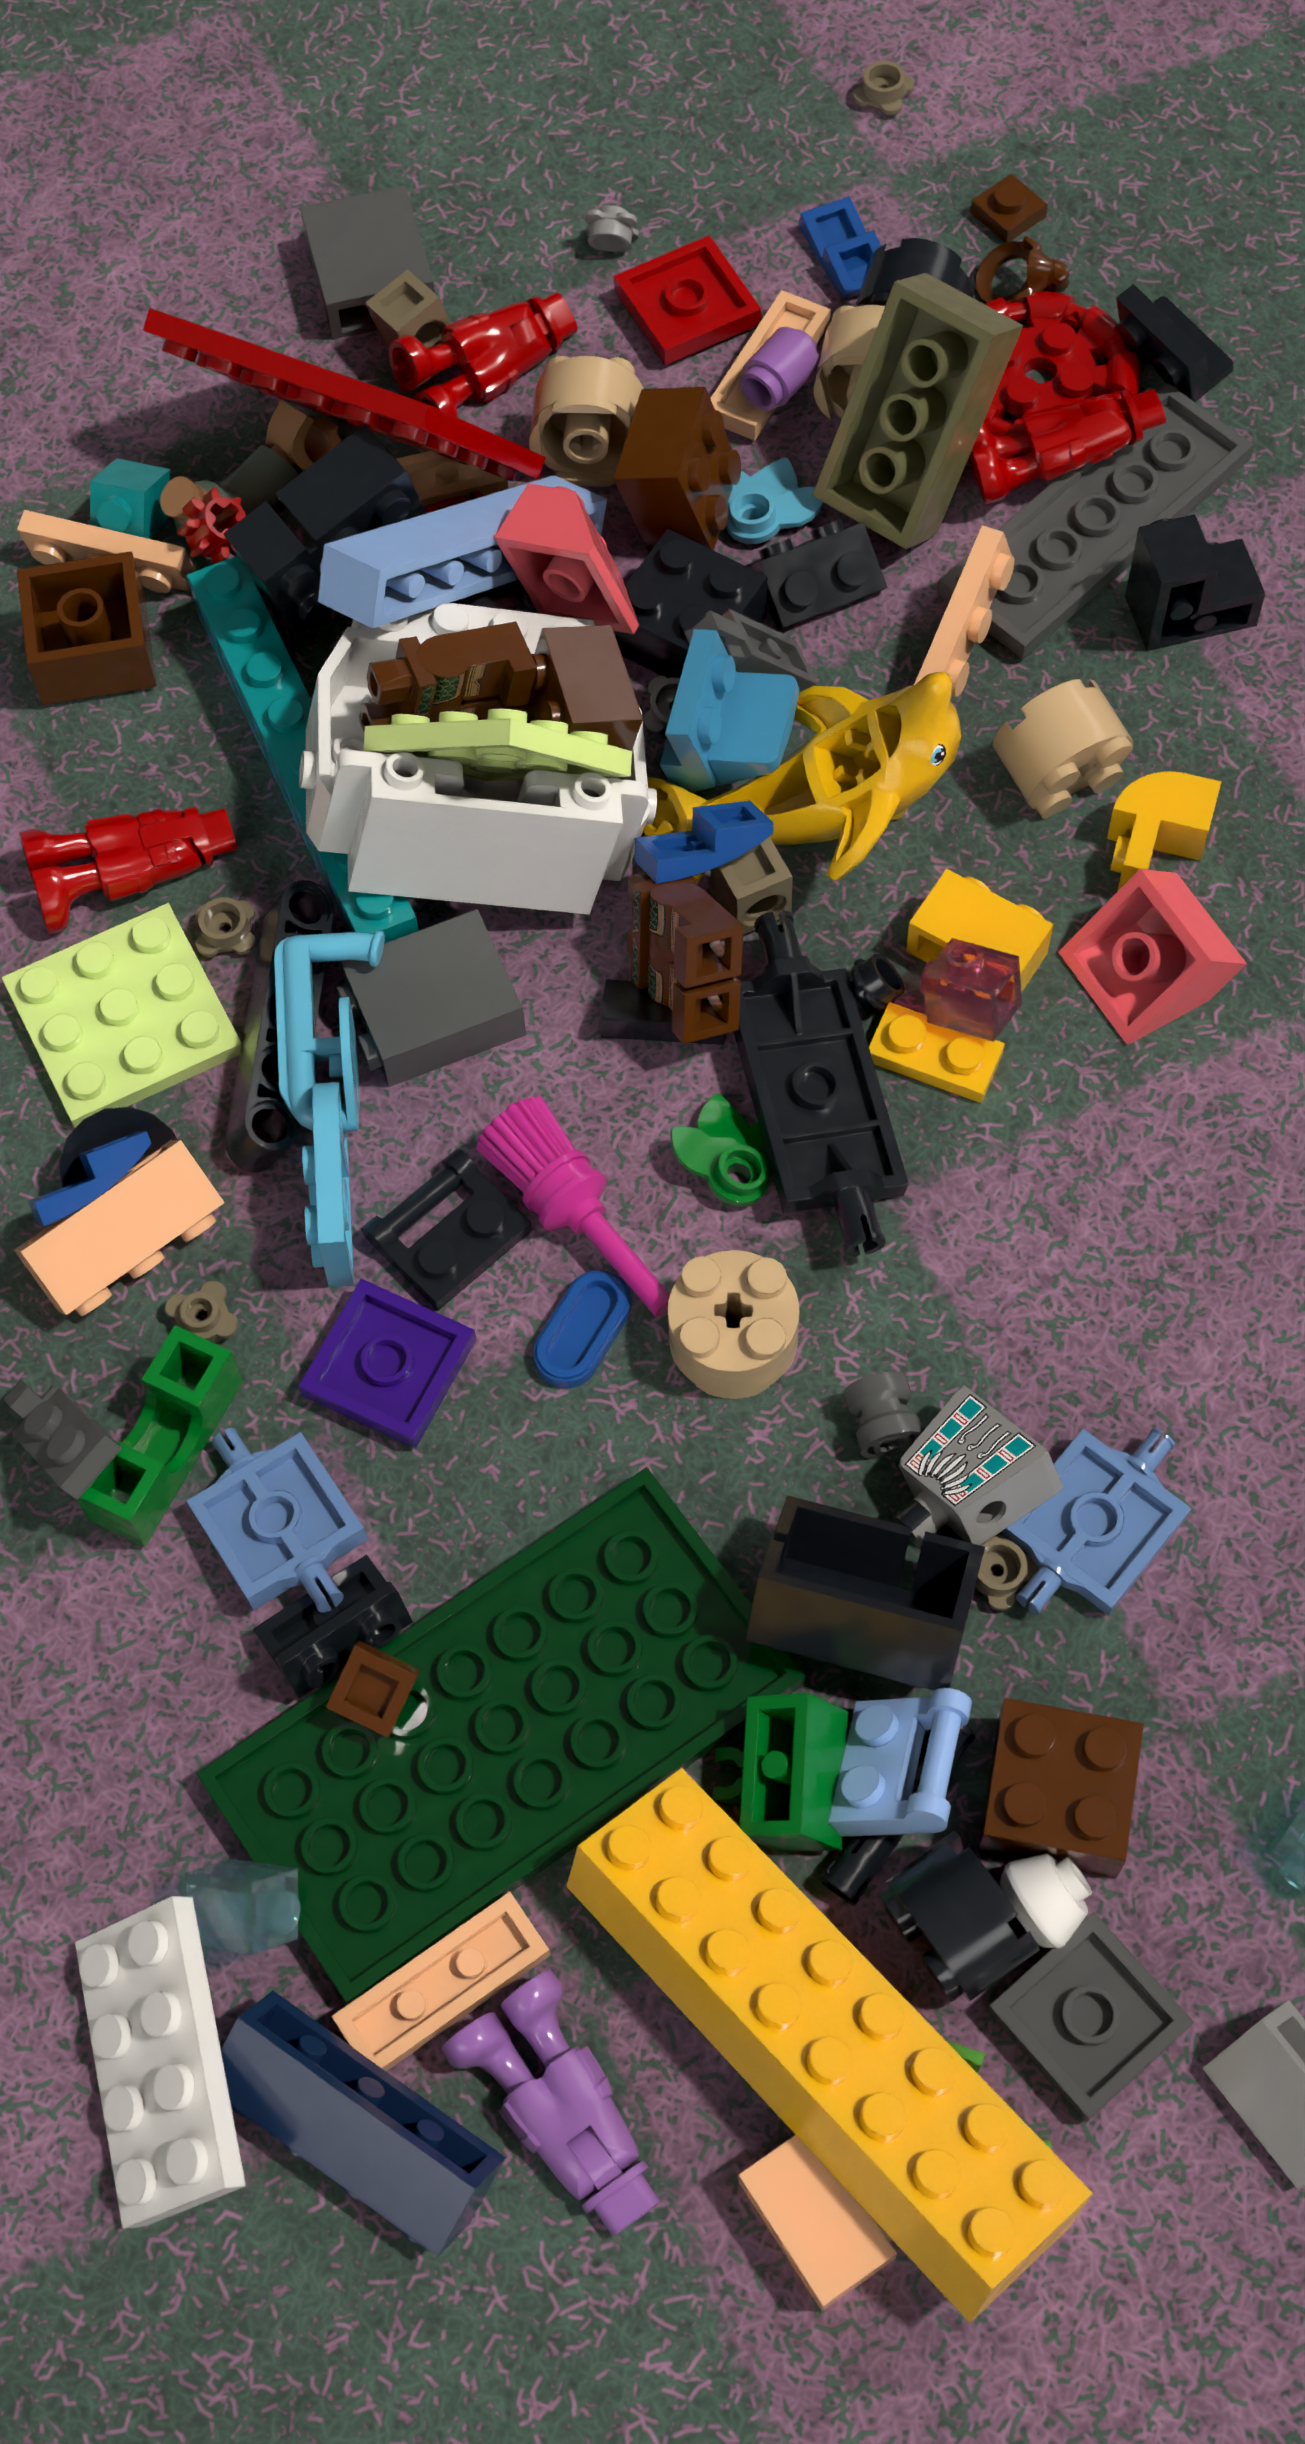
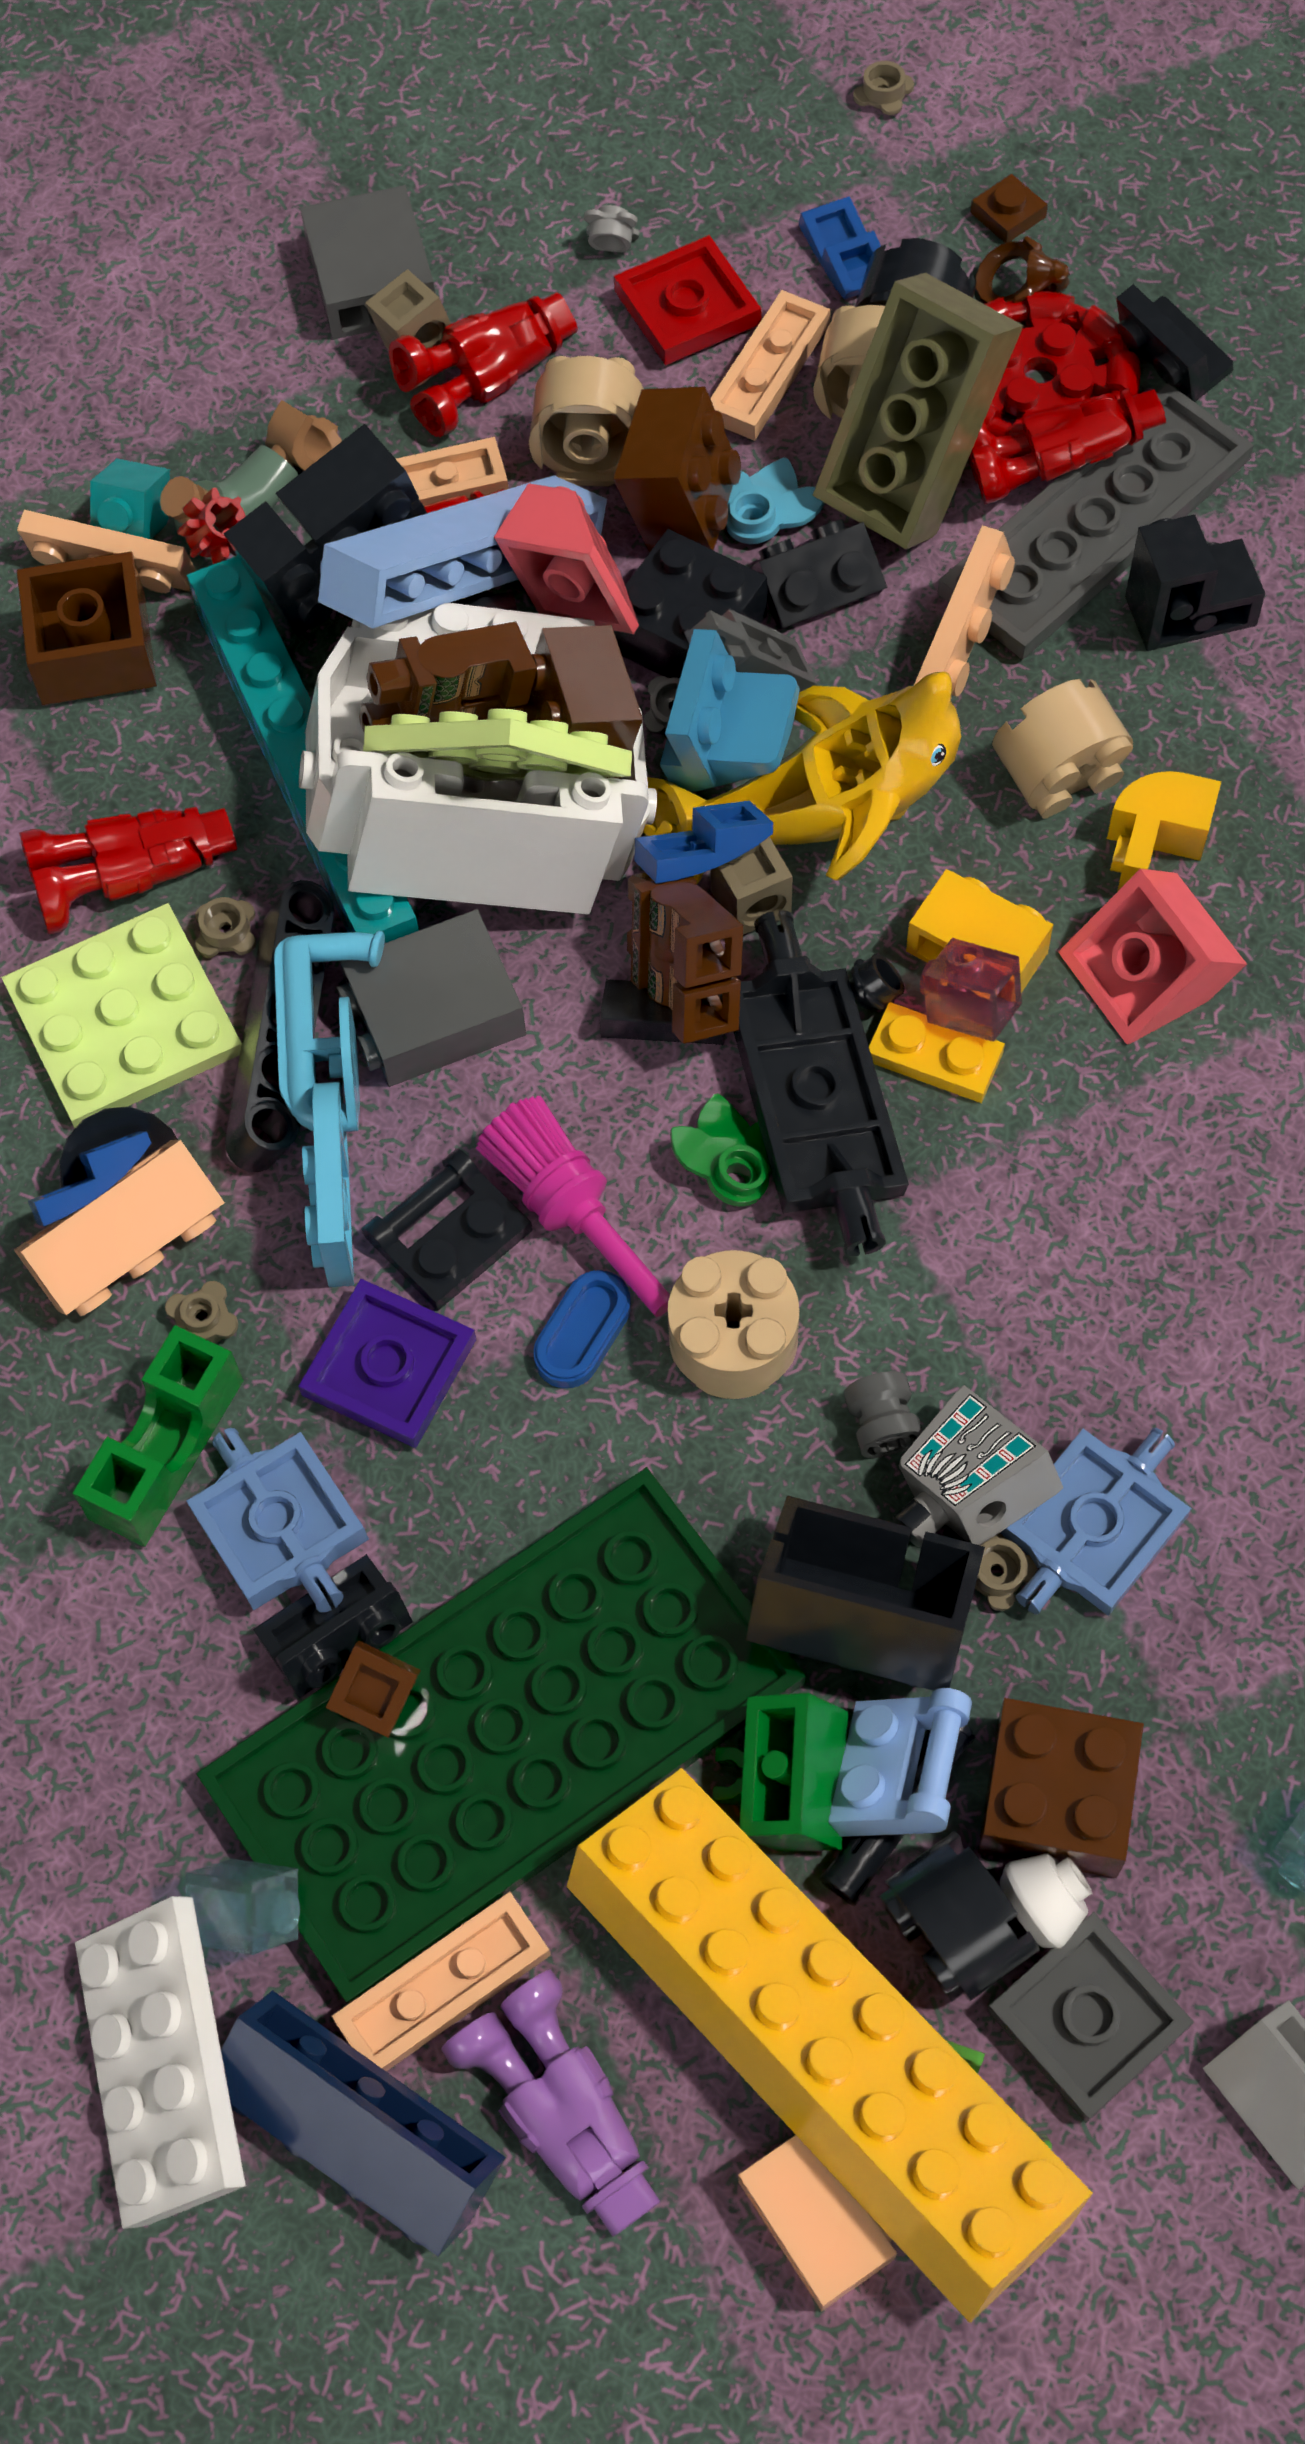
dark grey hinge [4,1379,122,1500] -> none
red plate [142,308,546,482] -> none
medium lavender brick [739,327,819,411] -> none

